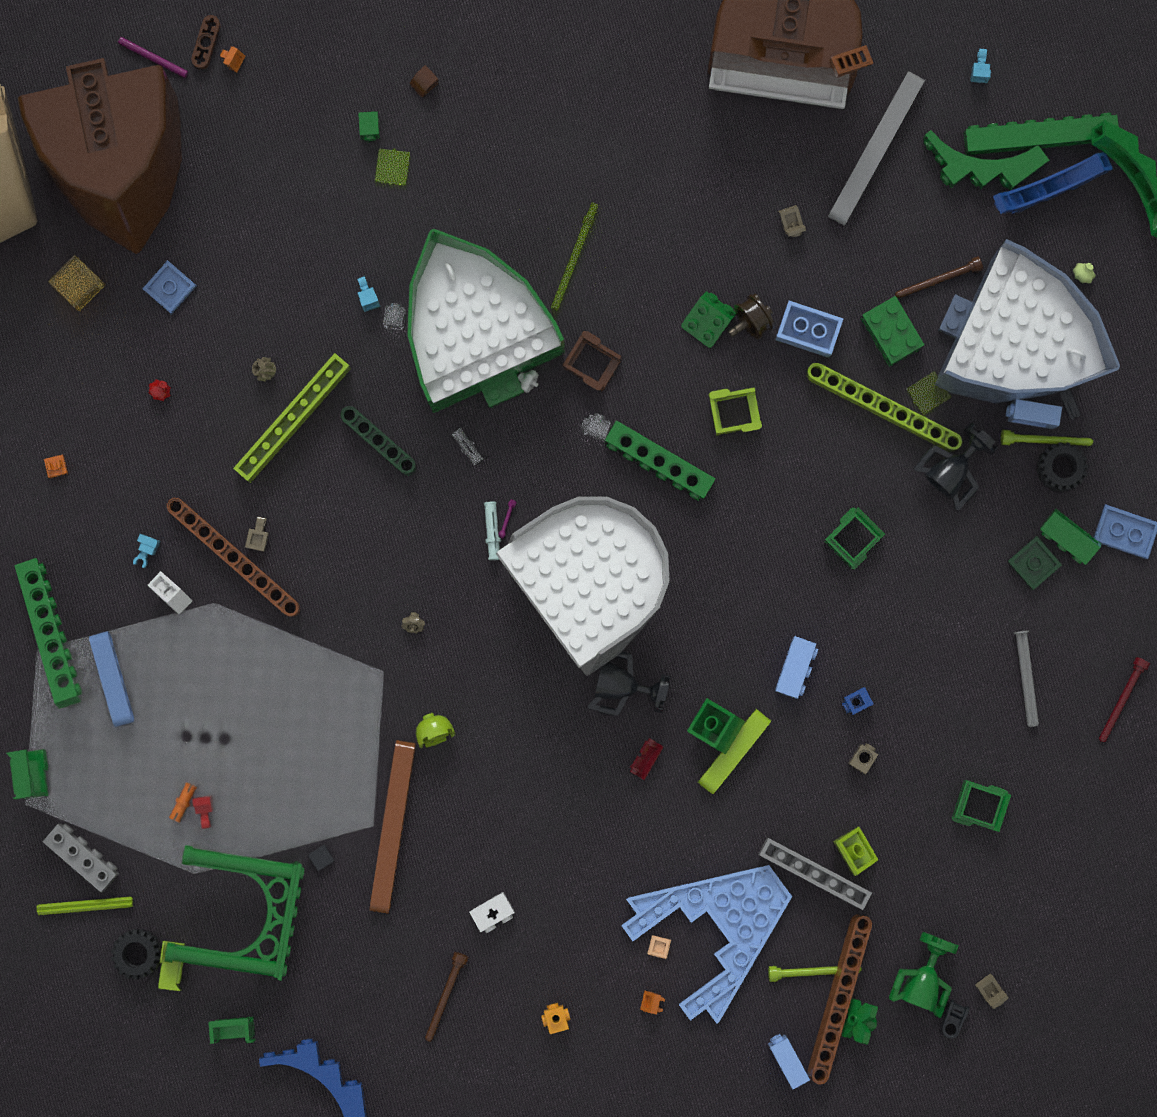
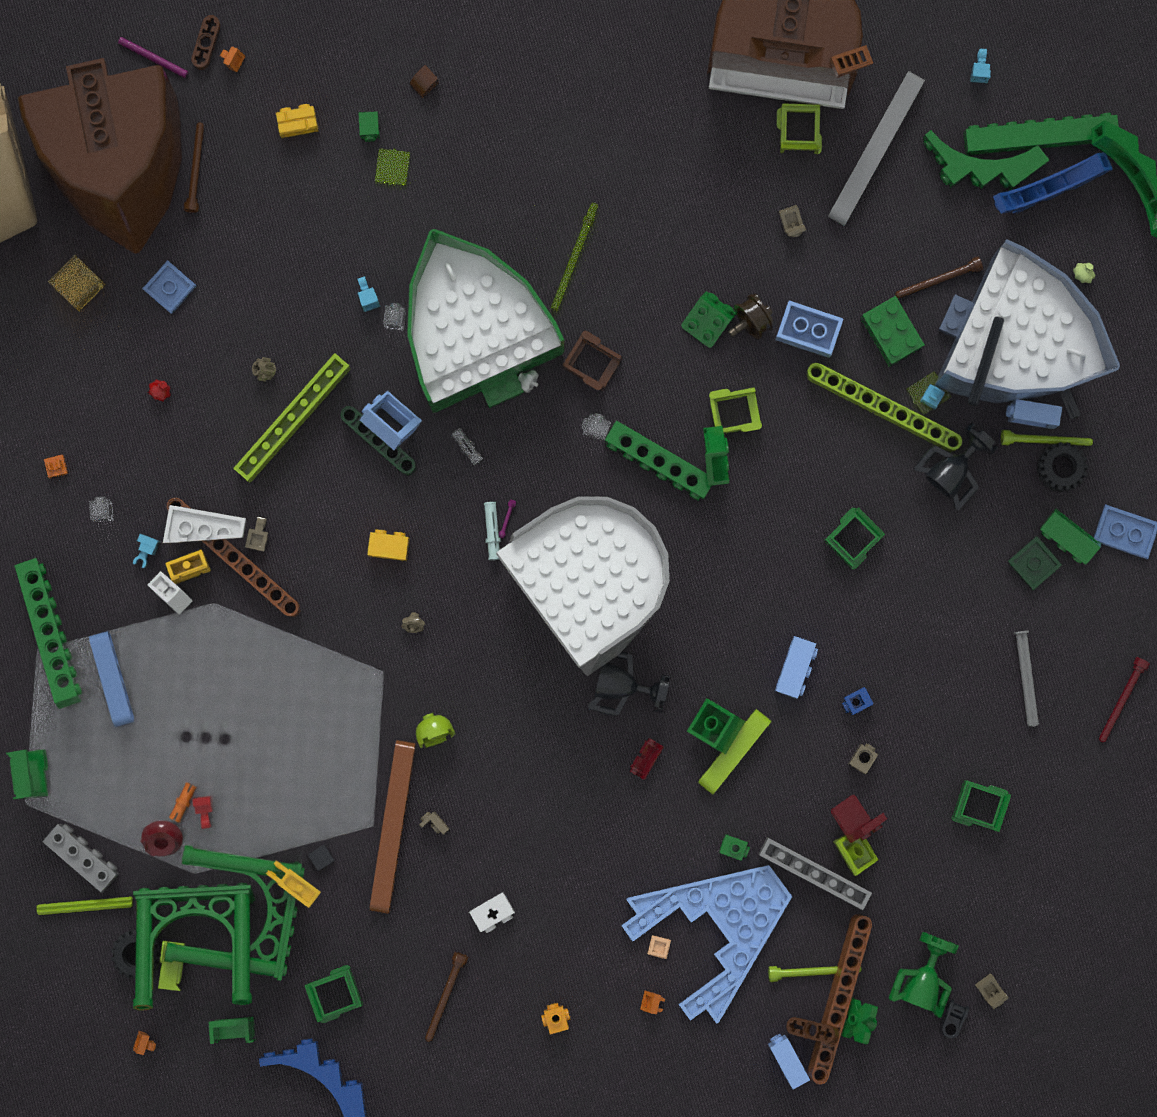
none -> clear brick [89,496,113,522]
none -> green arch [133,883,255,1010]
none -> orange tile [133,1031,156,1055]
none -> dark red piece [140,821,183,857]
none -> white wing [163,505,246,543]
none -> yellow brick [165,550,211,584]
none -> reddish brown piece [183,122,204,213]
none -> yellow hinge [266,860,321,908]
none -> yellow brick [276,104,319,138]
none -> green piece [305,965,363,1023]
none -> light blue window [360,391,422,450]
none -> yellow brick [367,530,410,561]
none -> dark tan bracket [419,811,450,834]
none -> green piece [703,426,729,486]
none -> green brick [719,834,750,861]
none -> lime piece [777,104,822,154]
none -> reddish brown beam [786,1017,839,1044]
none -> dark red bracket [831,795,887,843]
none -> medium azure piece [920,384,945,410]
none -> black axle [968,316,1004,406]

